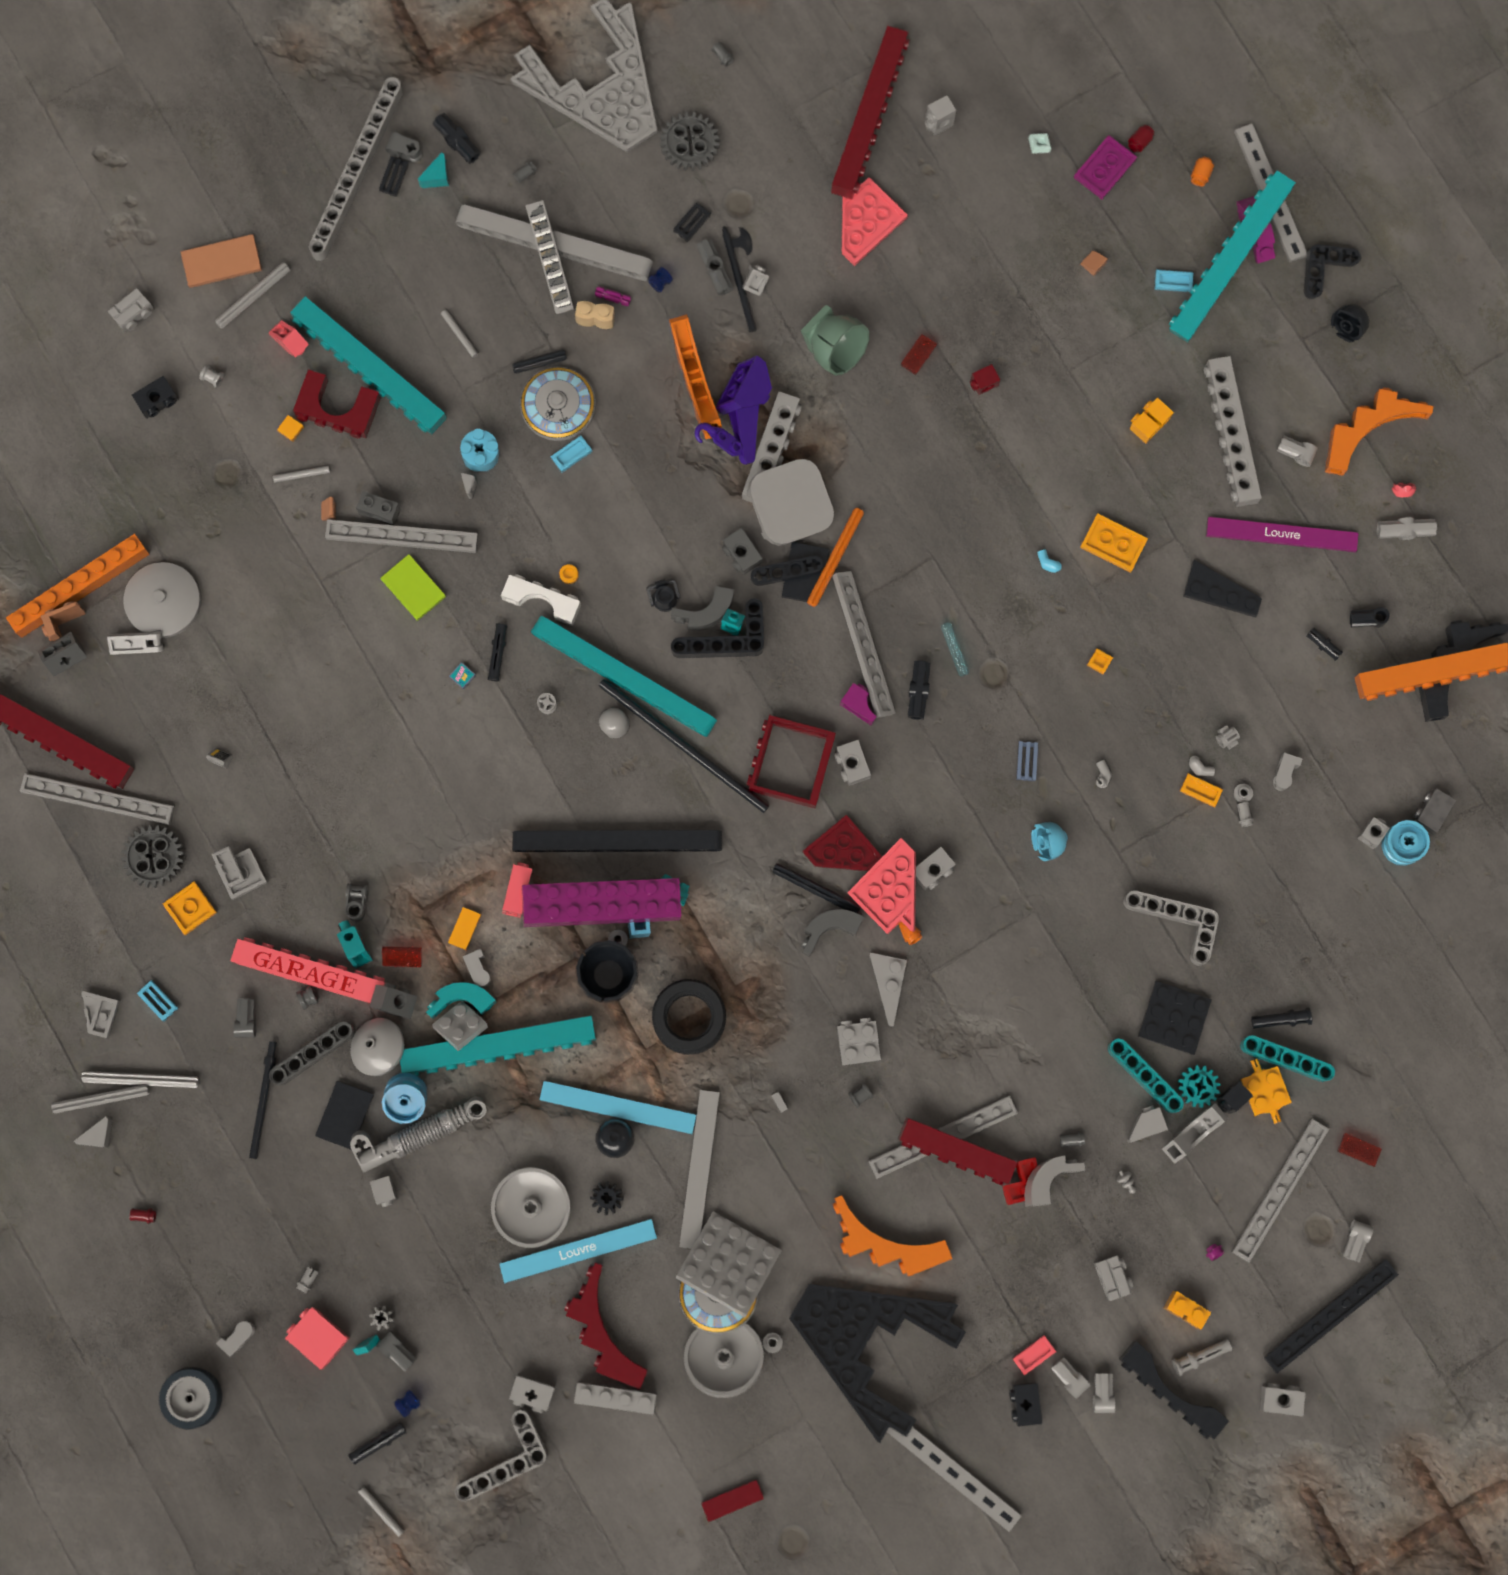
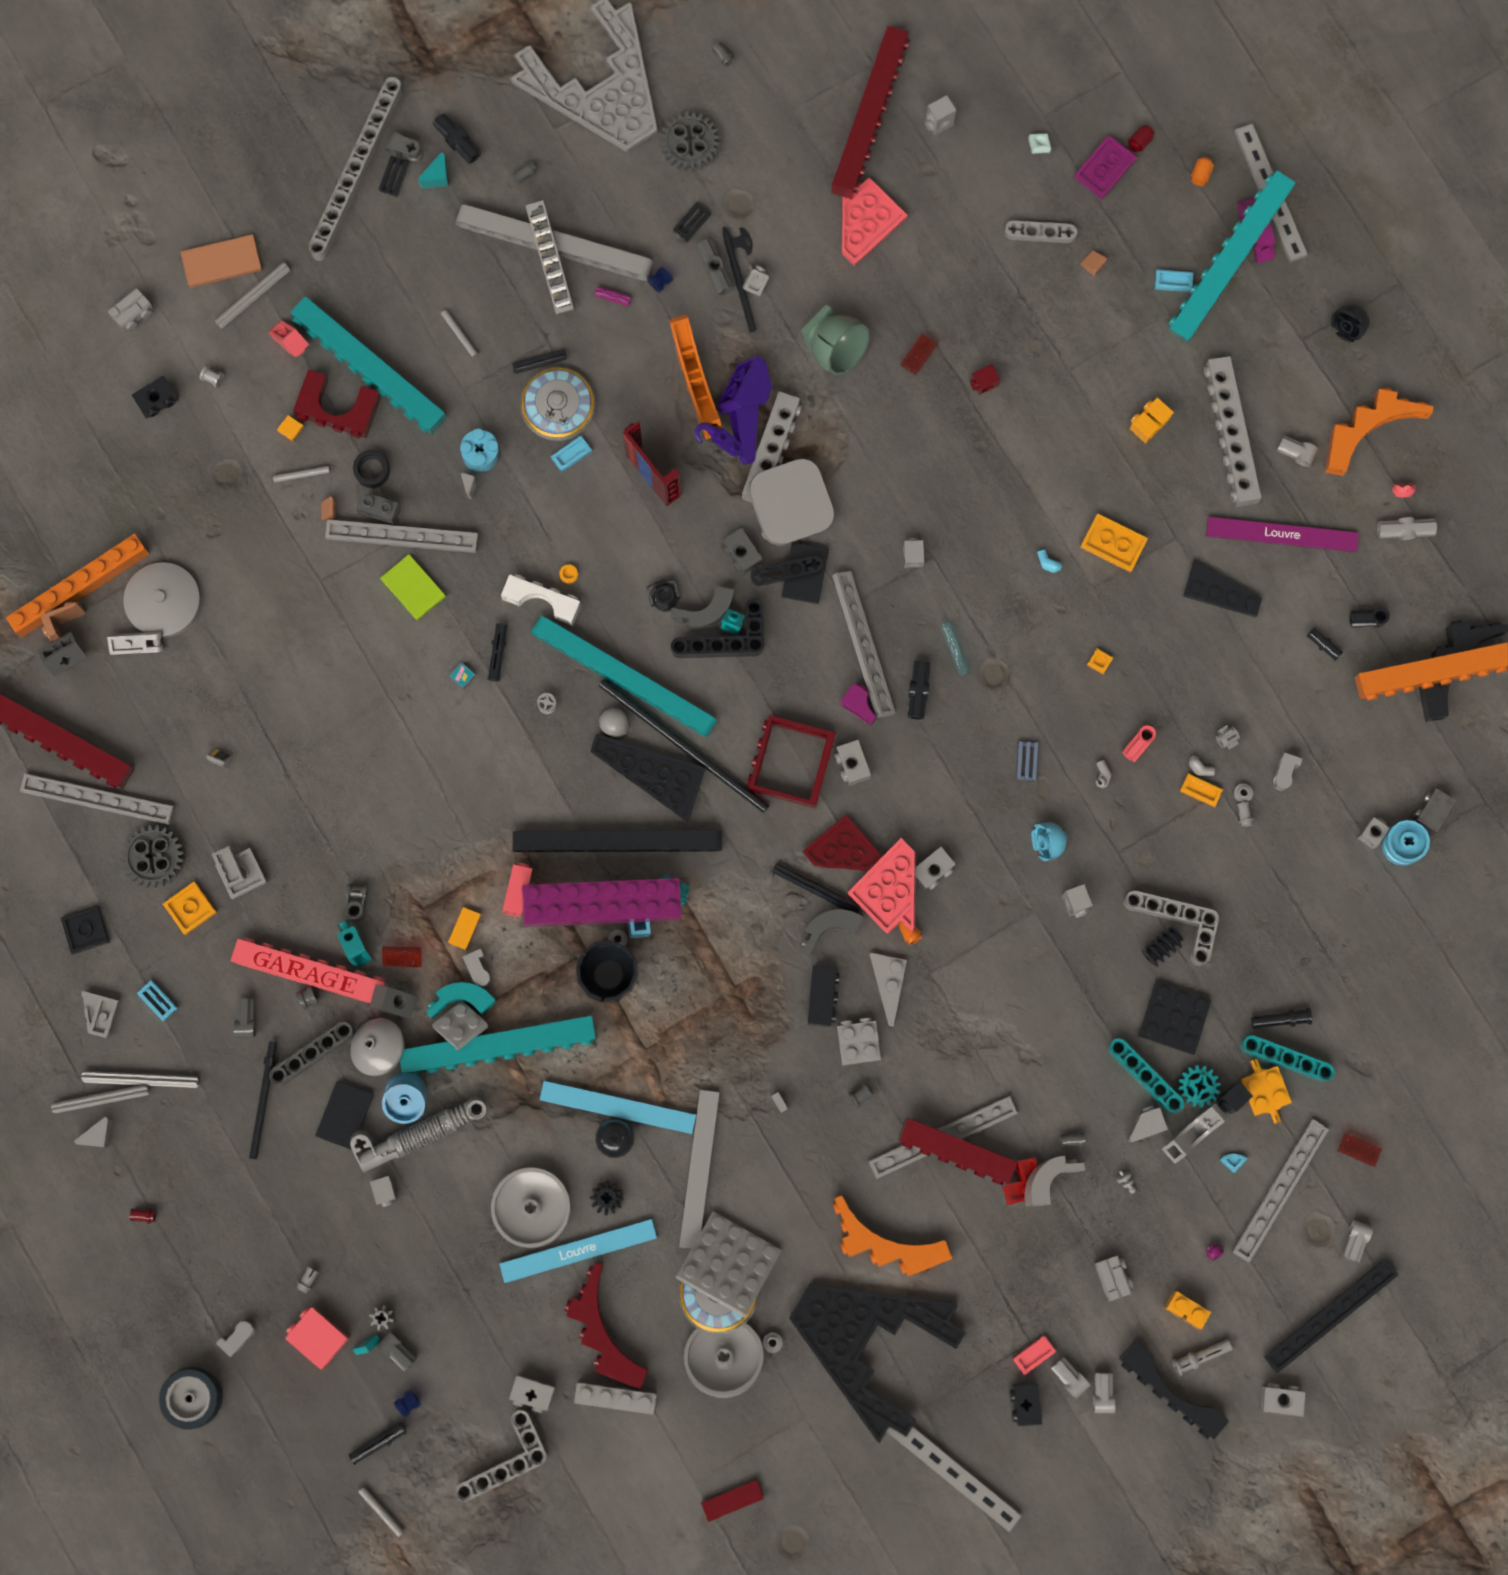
tan brick [575,301,615,329] -> none
black tyre [652,979,726,1055] -> none
orange axle [807,508,864,607] -> none
black beam [1304,244,1361,299] -> none
none -> black tile [61,906,110,955]
none -> black tyre [353,450,390,488]
none -> black wing [590,734,706,823]
none -> dark red panel [623,421,681,507]
none -> black brick [807,965,840,1027]
none -> light grey brick [903,538,924,568]
none -> light grey beam [1004,221,1077,243]
none -> light grey brick [1062,884,1093,919]
none -> coral piece [1122,725,1156,763]
none -> black piece [1141,925,1184,967]
none -> medium azure tile [1219,1153,1247,1173]

